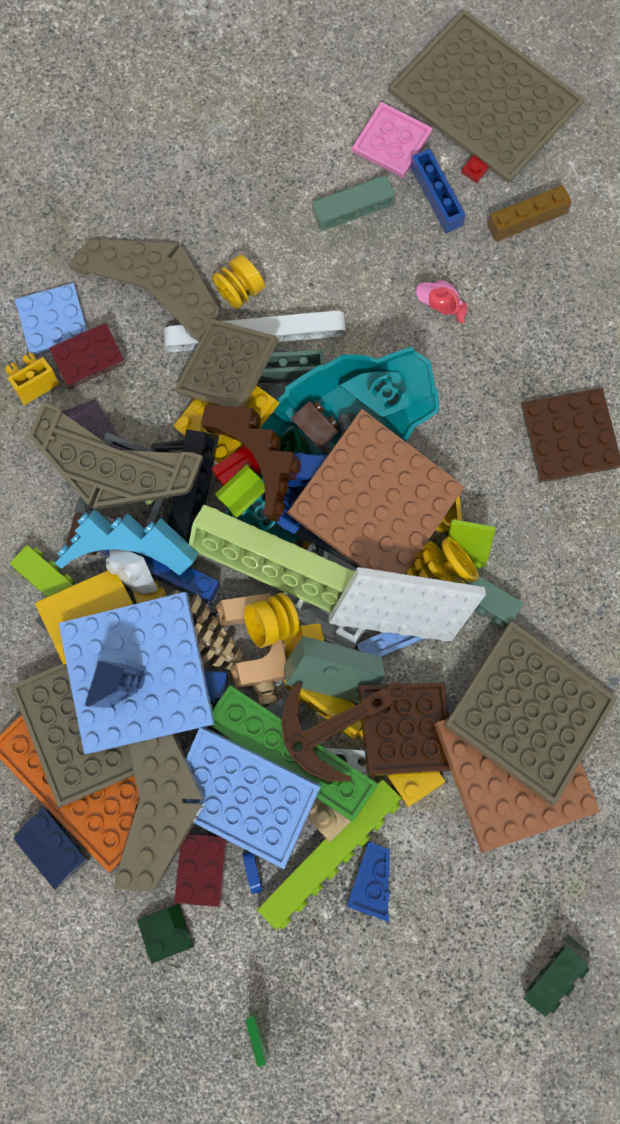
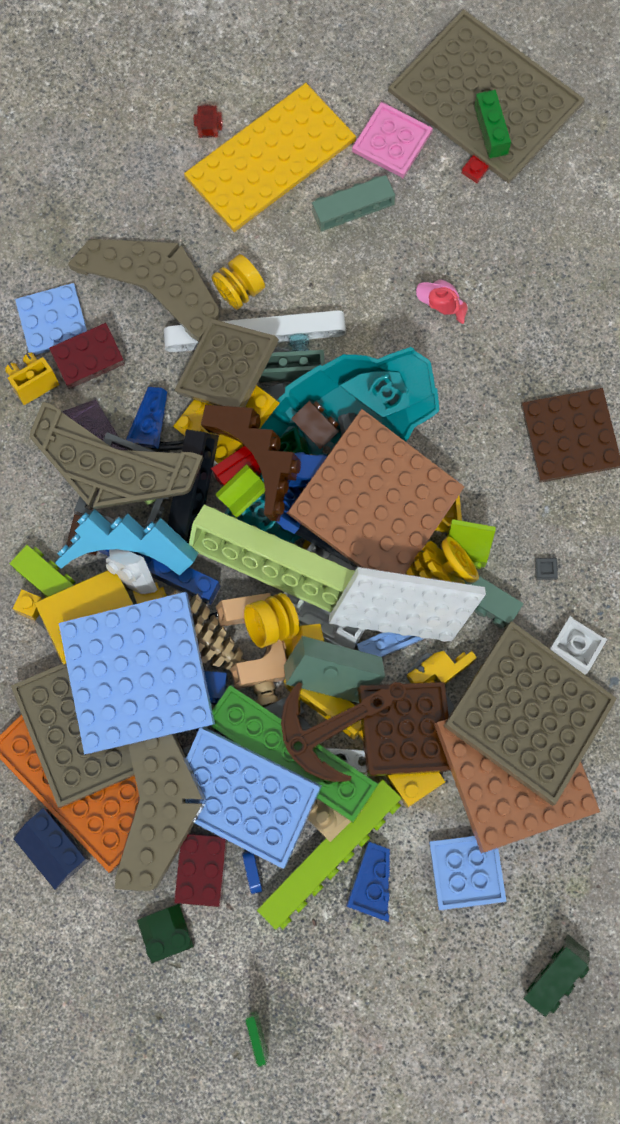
dark blue slope [84,660,145,708] -> none
blue brick [411,148,466,234] -> none
pearl gold brick [487,185,572,242] -> none
none -> yellow brick [13,589,42,621]
none -> blue wing [126,387,167,449]
none -> yellow plate [184,83,356,232]
none -> clear red brick [194,104,223,138]
none -> clear light blue wheel [289,334,310,352]
none -> yellow plate [407,651,477,684]
none -> light blue plate [429,836,506,910]
none -> green brick [474,90,511,159]
none -> dark grey tile [535,558,558,580]
none -> white slope [550,616,607,675]

